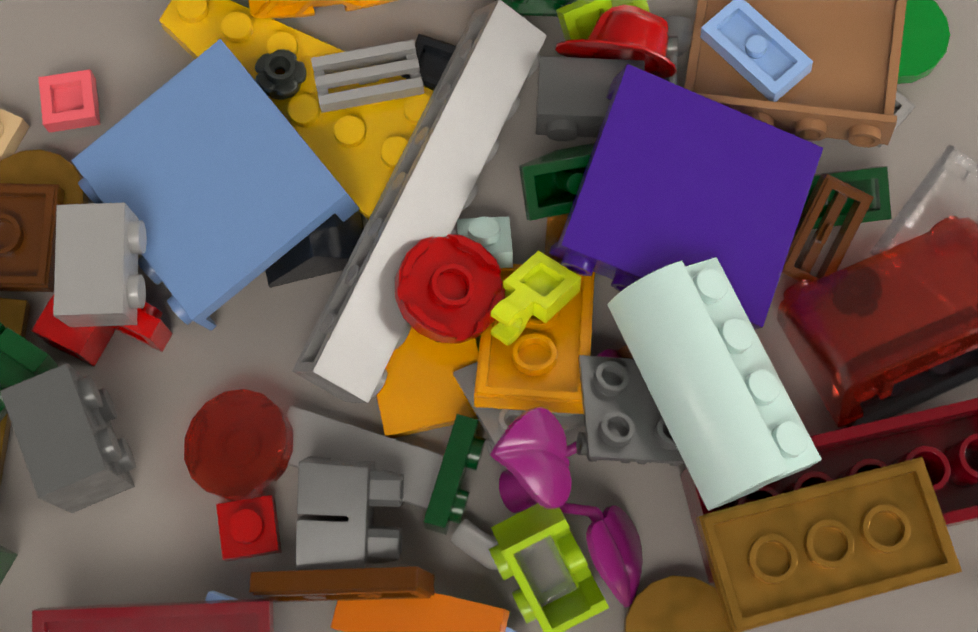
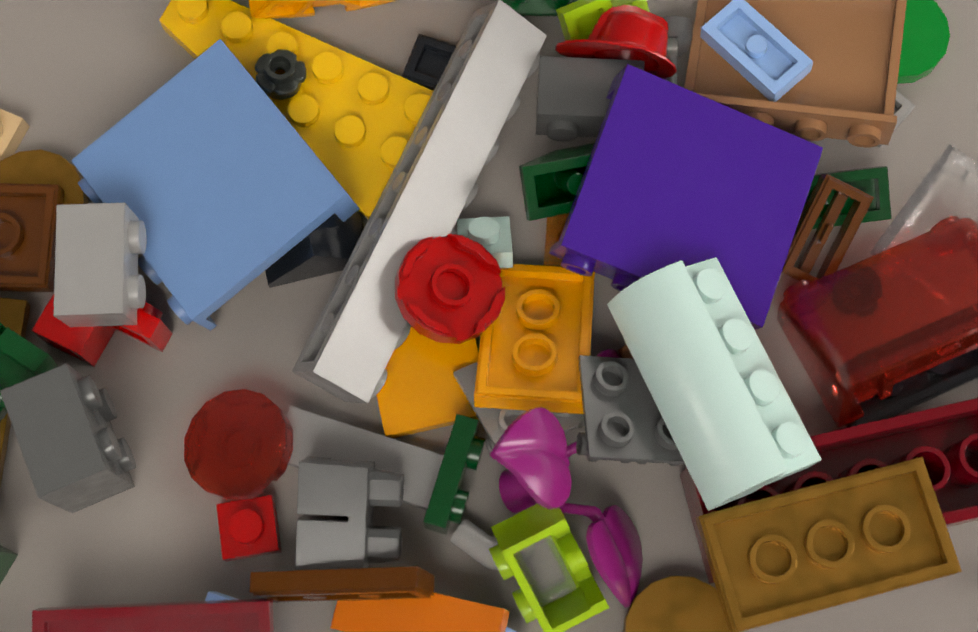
coral plate [38,69,101,133] -> none
light grey tile [311,39,424,113] -> none
neon yellow plate [491,250,581,346] -> none

